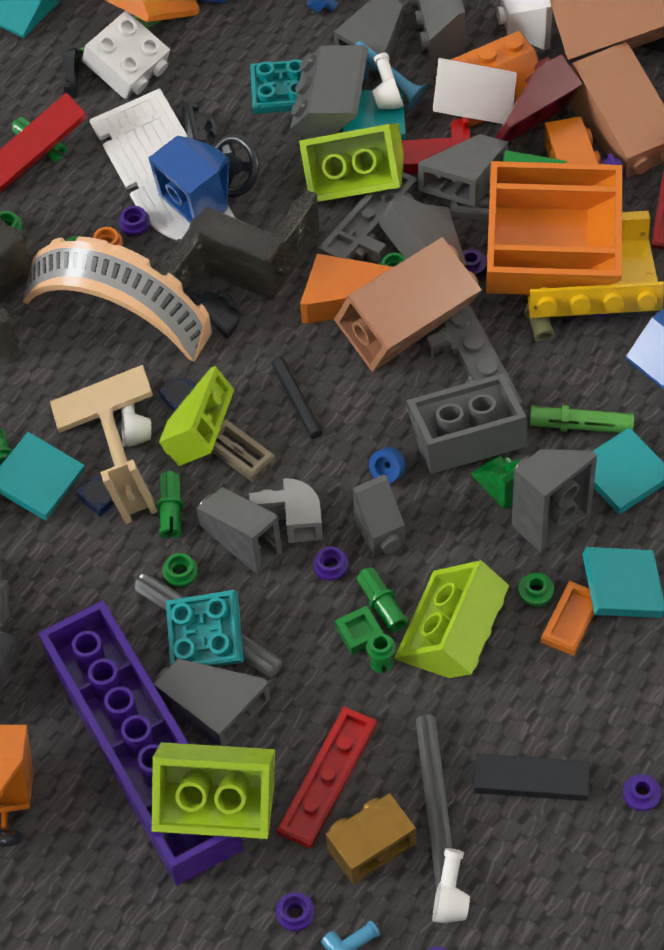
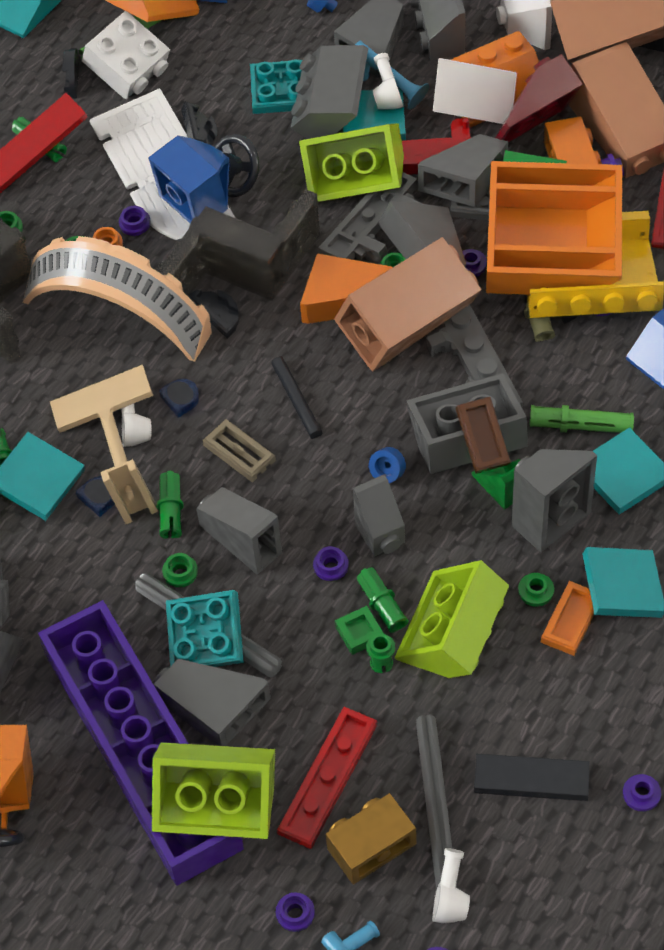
lime slope [159,366,234,466] -> none
light grey brick [249,478,323,543] -> none
none -> reddish brown tile [456,397,511,474]

